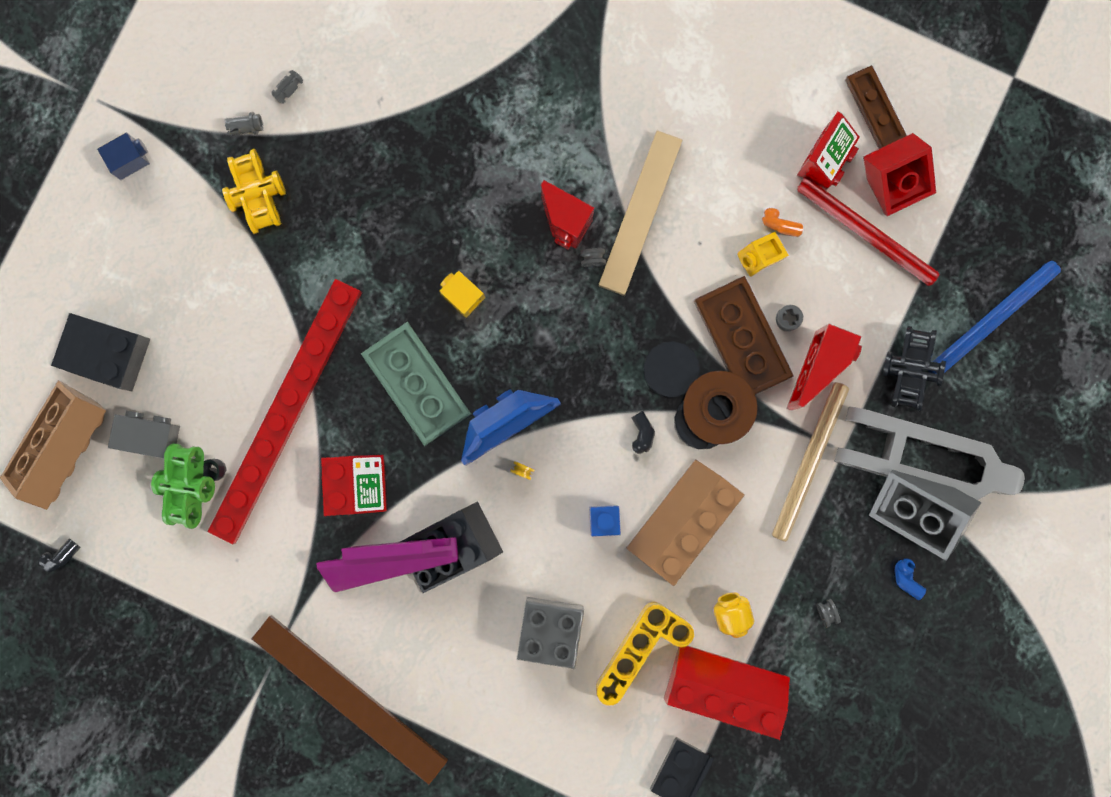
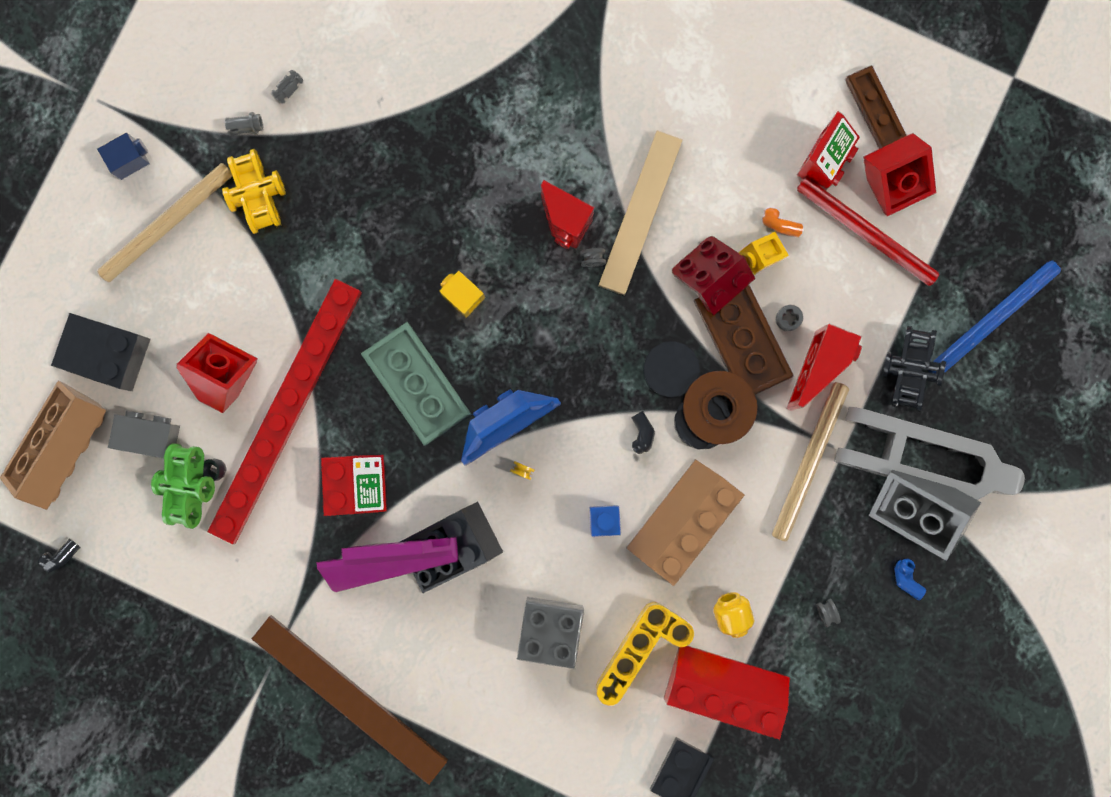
none -> tan axle [97,163,232,282]
none -> red slope [176,333,258,413]
none -> dark red bracket [672,236,756,315]

